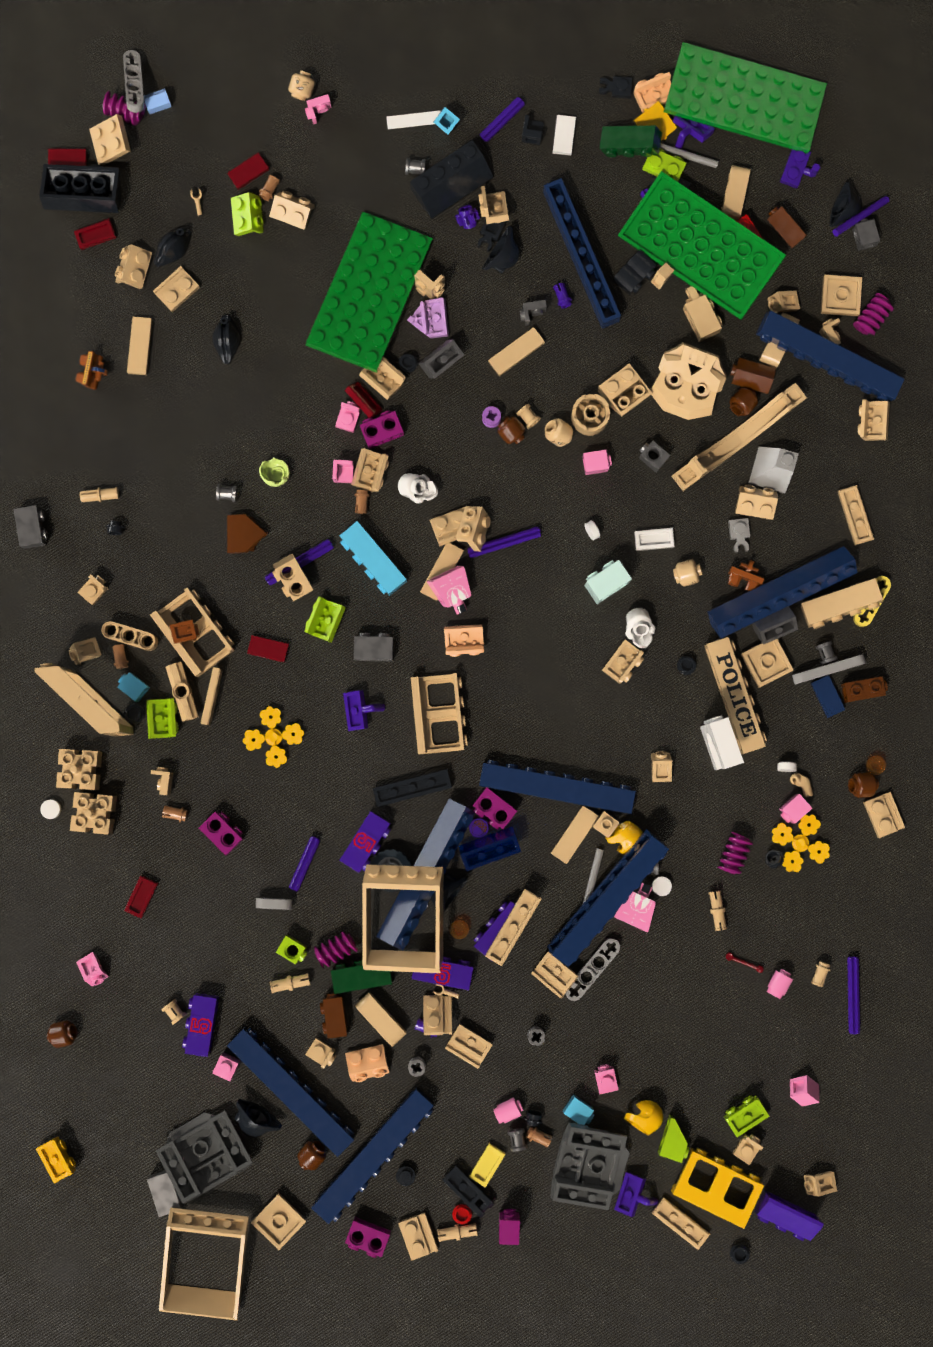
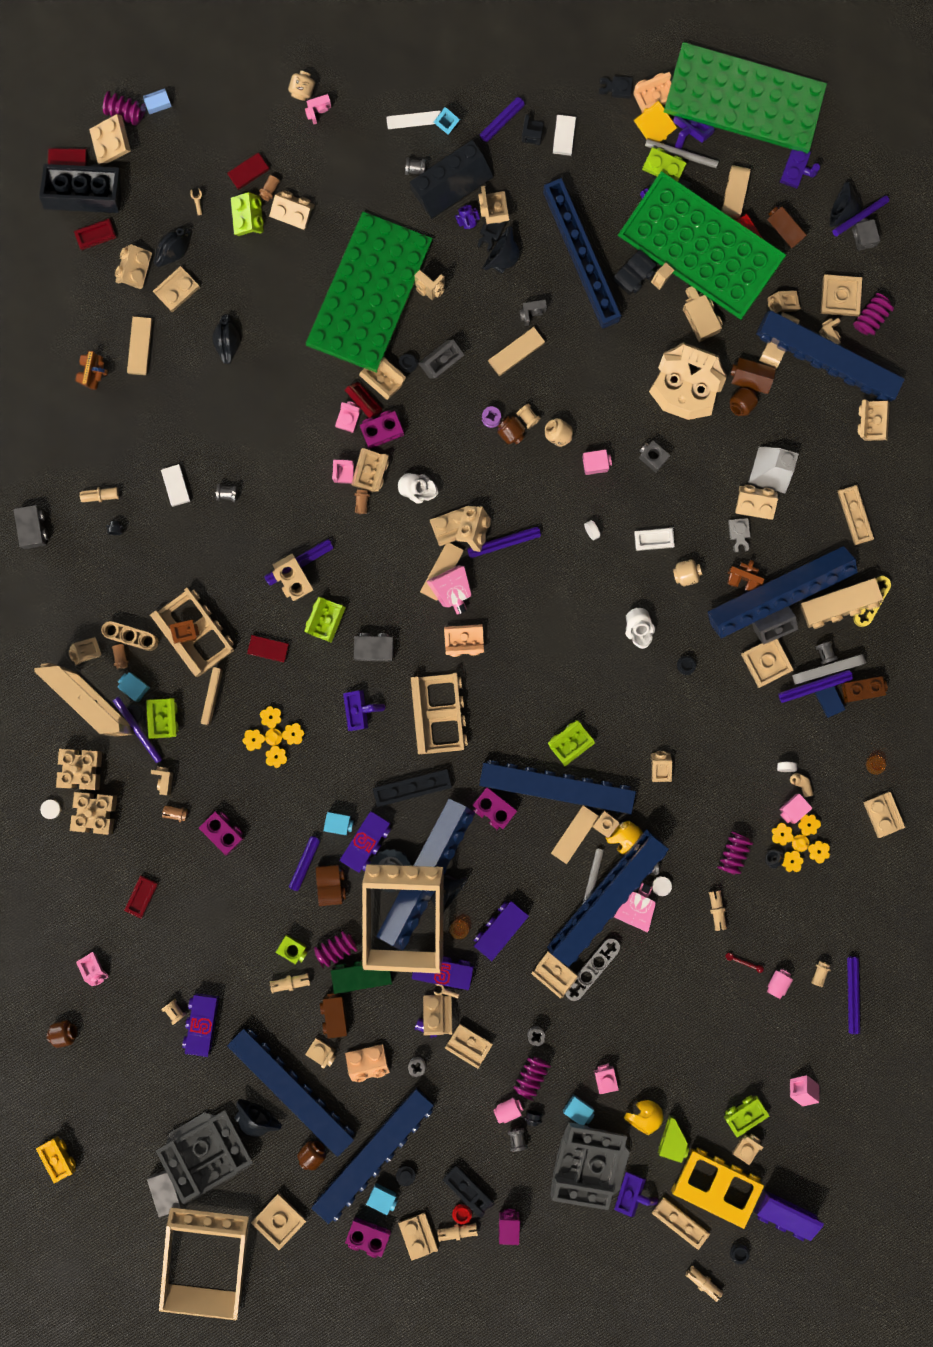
tan bracket [78,574,108,606] -> none
light grey beam [123,50,144,113] -> none
tan piece [166,662,199,722] -> none
bright pink brick [213,1052,241,1081] -> none
reddish brown slope [227,514,268,554] -> none
light grey beam [255,898,293,910] -> none
yellowish green hair [259,458,290,487] -> none
medium azure brick [340,521,407,596] -> none
tan beam [355,992,407,1047] -> none
lavender slope [407,298,449,338] -> none
clear blue brick [459,826,521,871] -> none
dark purple tile [469,818,489,838] -> none
light yellow tile [469,1143,506,1188] -> none
tan tile [485,889,541,966] -> none
medium nougat pin [526,1126,552,1147] -> none
dark purple pin [553,283,572,309] -> none
tan brick [571,394,610,436] -> none
light aqua brick [584,560,632,604] -> none
tan slope [598,363,652,417] -> none
dark green brick [599,125,662,158] -> none
tan bracket [602,640,644,684] -> none
tan slope [672,383,807,491] -> none
white arch [700,715,744,770] -> none
tan brick [704,637,767,754] -> none
tan bracket [804,1171,837,1197] -> none
reddish brown head [848,772,879,798] -> none
none -> dark purple bar [112,696,162,763]
none -> white tile [161,464,190,507]
none -> reddish brown brick [316,865,346,906]
none -> medium azure brick [324,812,354,835]
none -> medium azure brick [366,1183,398,1215]
none -> magenta piece [513,1056,551,1101]
none -> lime bracket [548,720,595,766]
none -> tan pin [685,1266,724,1302]
none -> dark purple axle [778,670,853,703]

